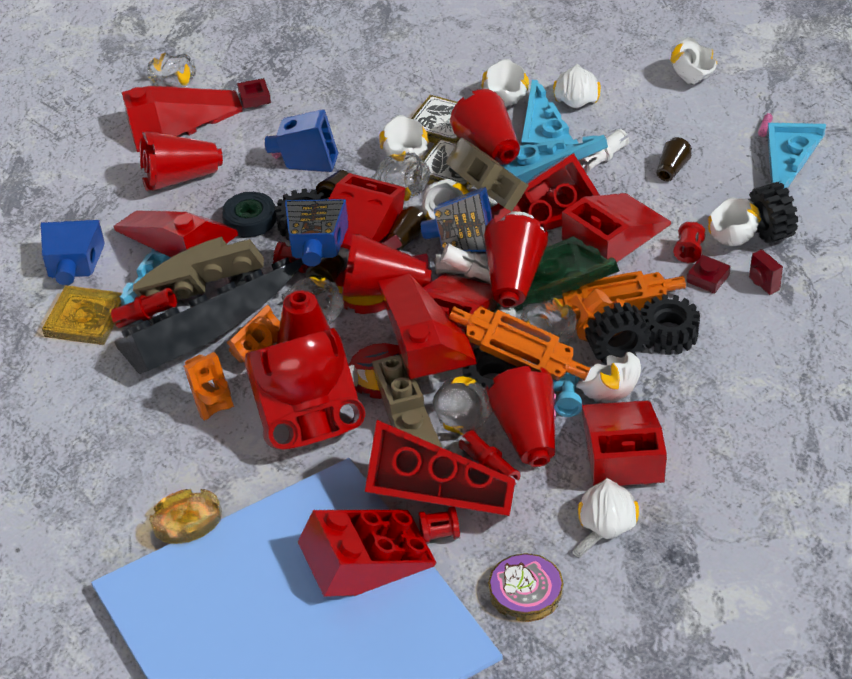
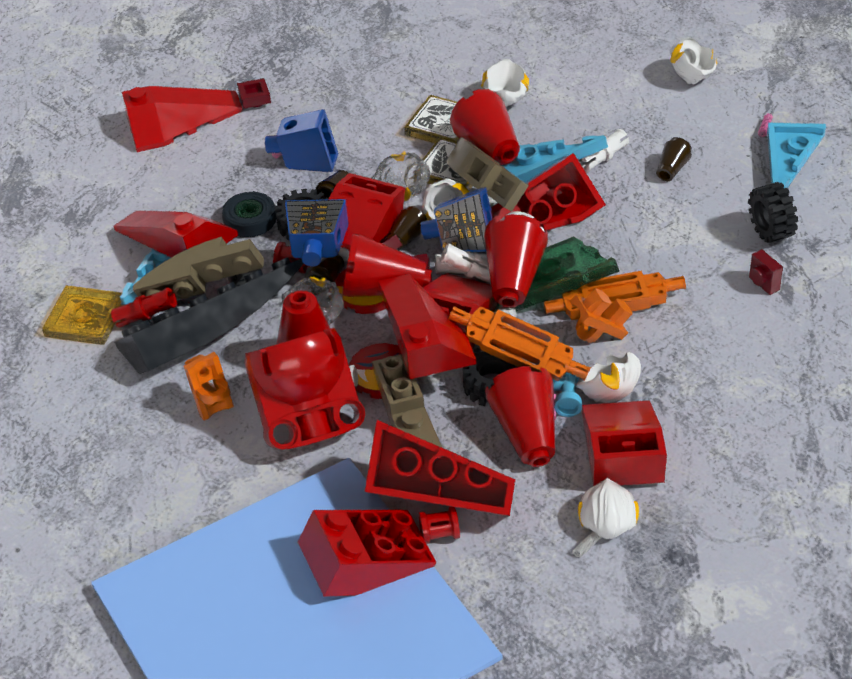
blue torso [41,220,105,286] -> none
red cone [140,131,223,191] -> none
clear hair [147,53,196,88] -> none
clear yellow tile [149,489,222,544] -> none
orange hips [227,304,280,363] -> none
white hair [379,115,429,165] -> none
clear hair [432,376,493,435] -> none
red pin [458,430,521,485] -> none
tile [488,553,564,622] -> none
clear hair [520,298,577,345] -> none
medium azure wing [521,80,578,145] -> none
white hair [553,64,601,108] -> none
red slope [562,193,671,269] -> none
black tyre [585,302,651,364] -> none
black tyre [640,294,700,355] -> none
red bush [673,222,706,263] -> none
dark red plate [687,255,731,294] -> none
white hair [708,197,761,246] -> none

